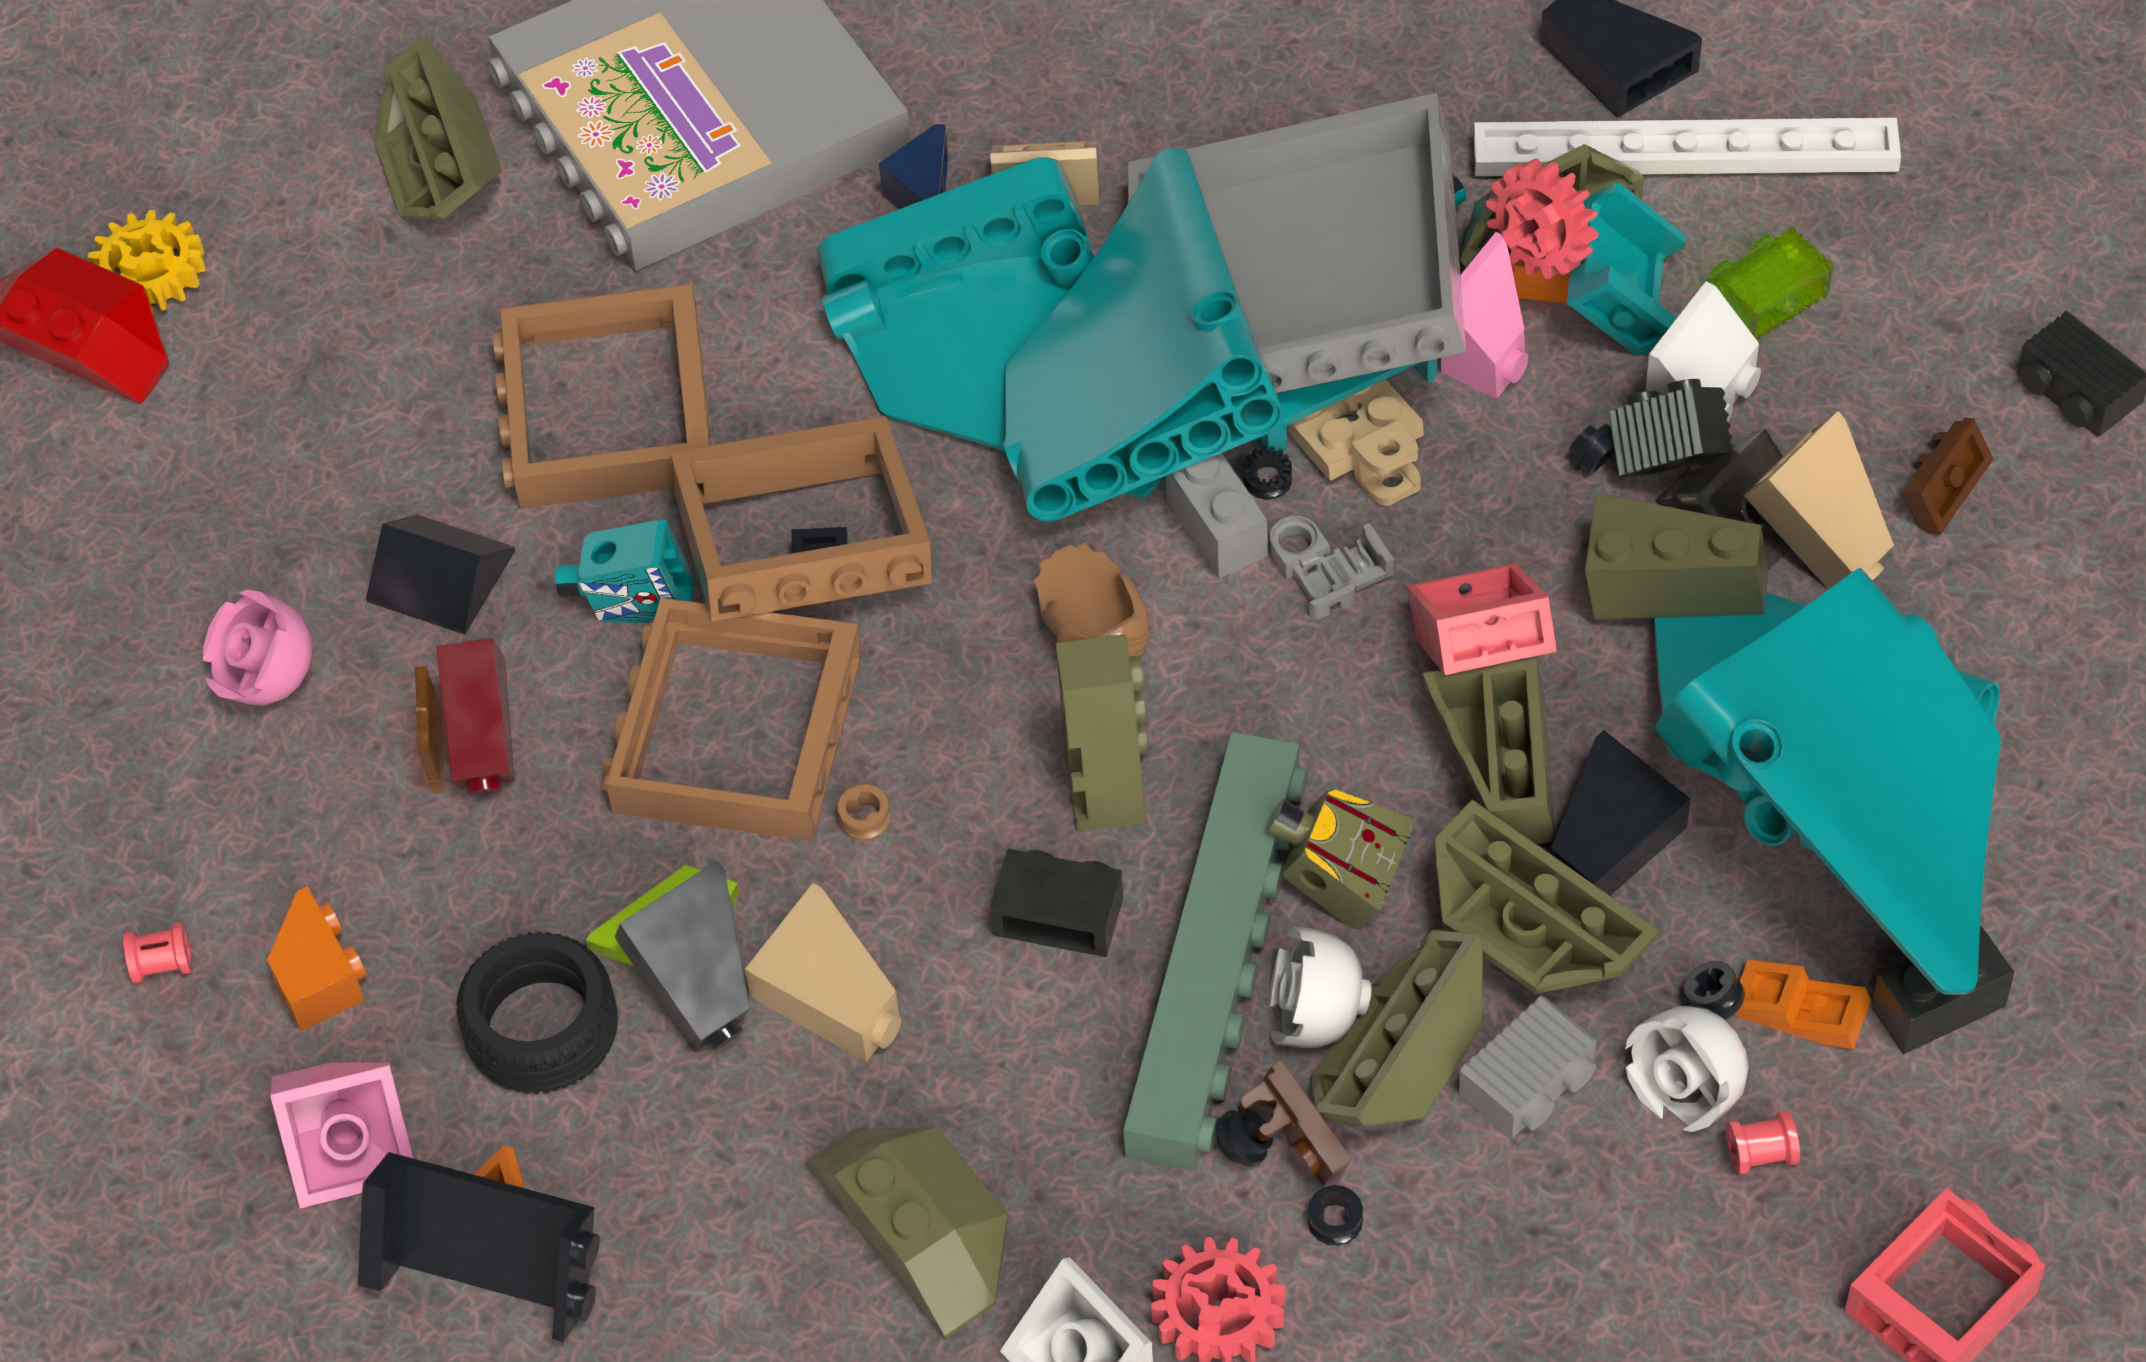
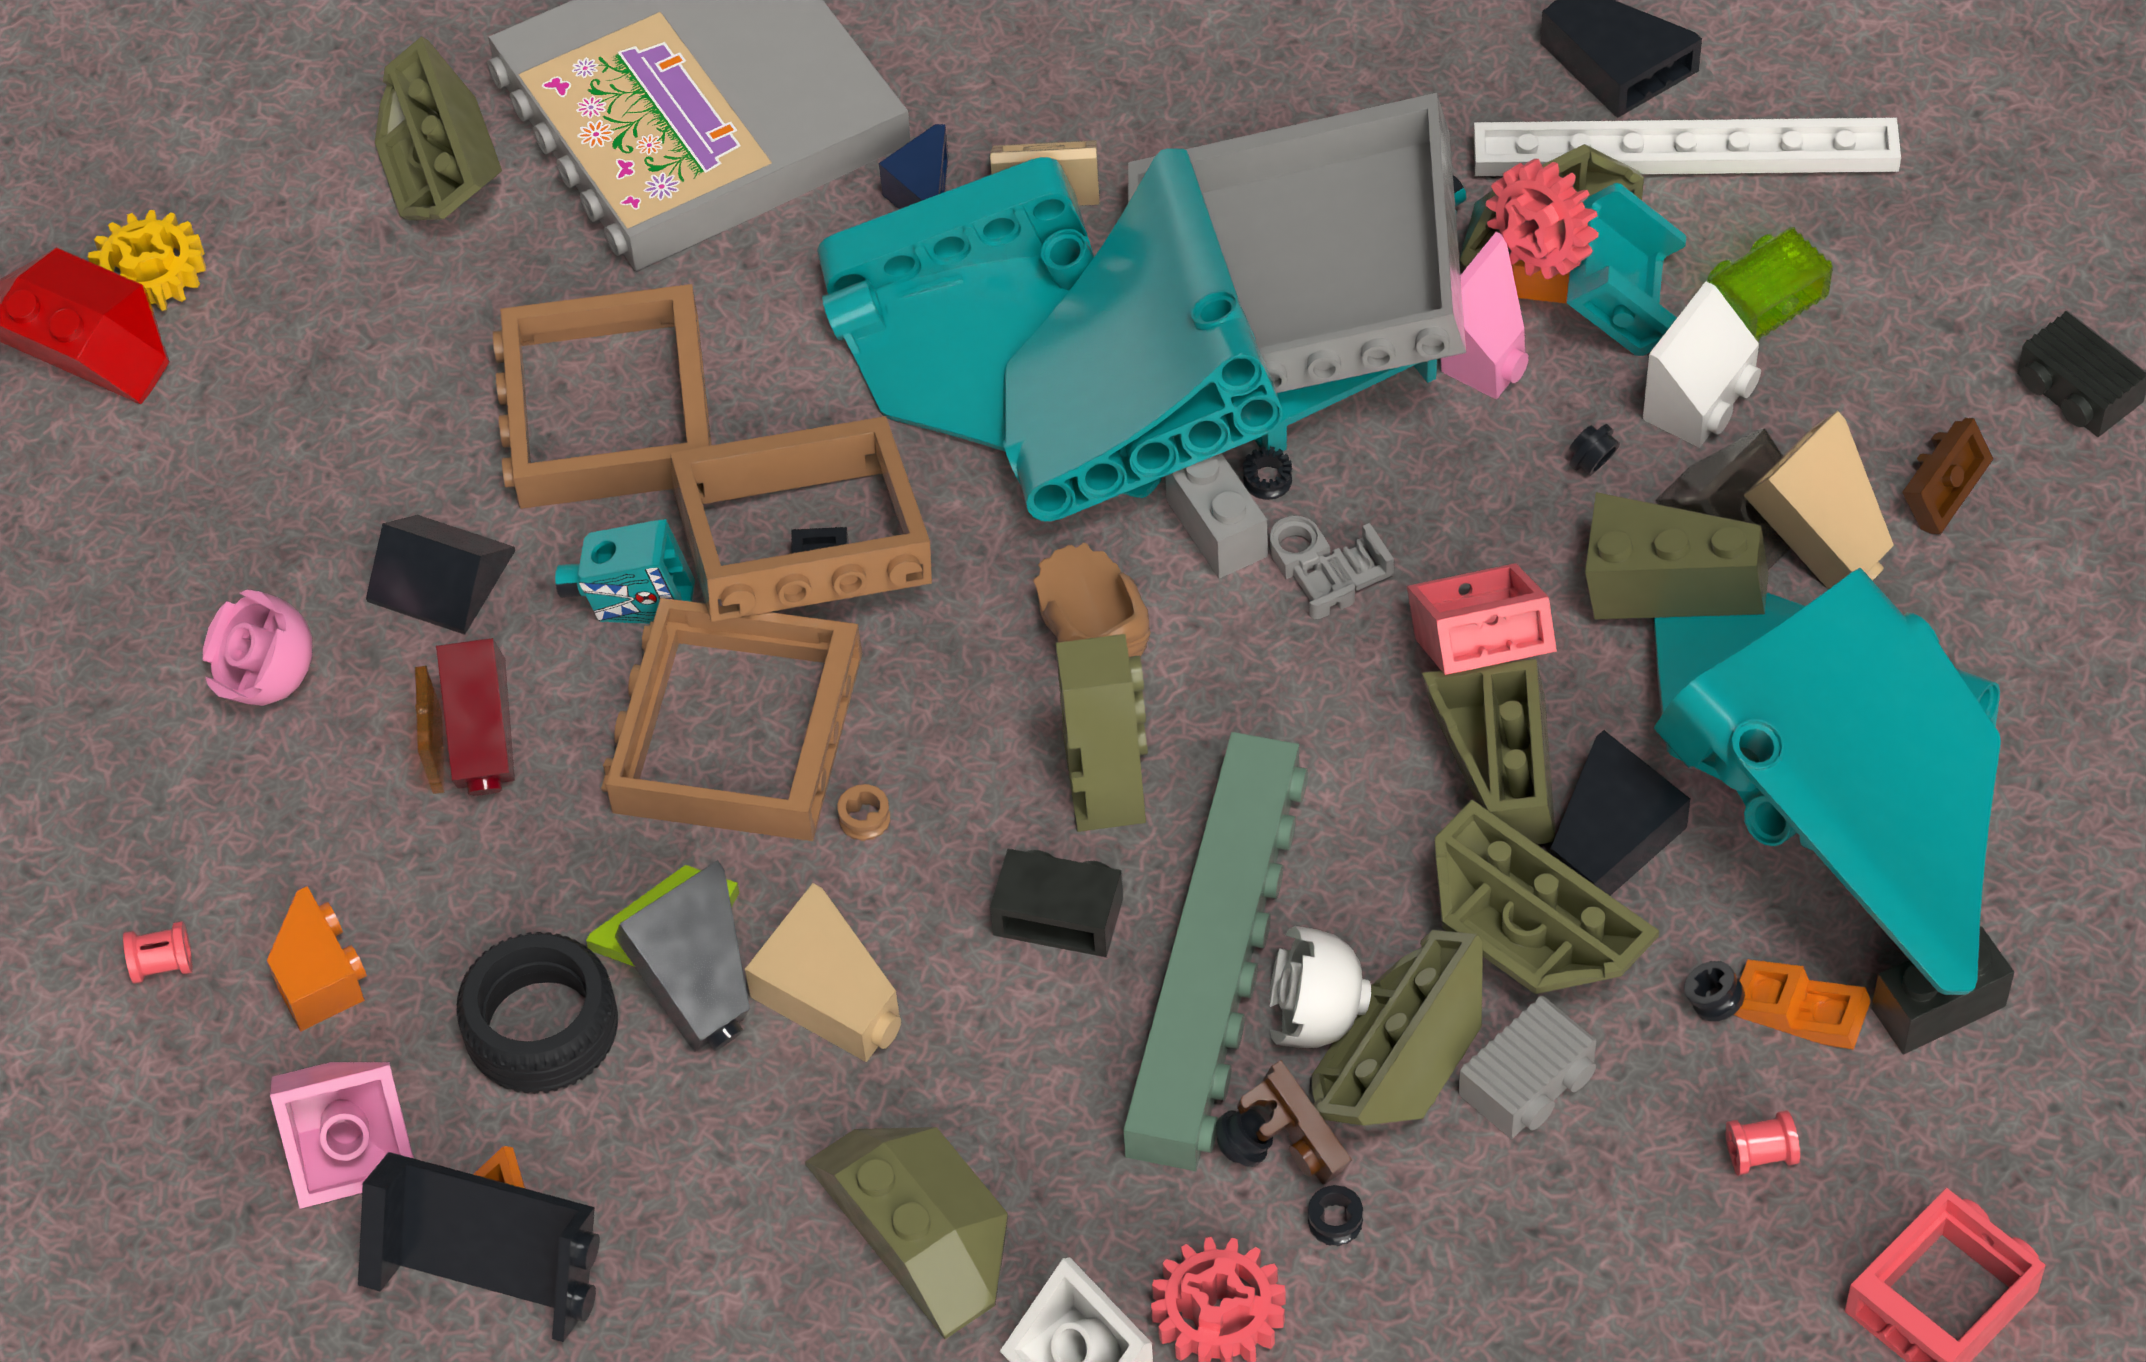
olive torso [1266,790,1416,930] -> none
tan plate [1287,379,1424,506] -> none
pearl dark grey brick [1608,379,1734,476] -> none
white cylinder [1625,1006,1749,1132] -> none

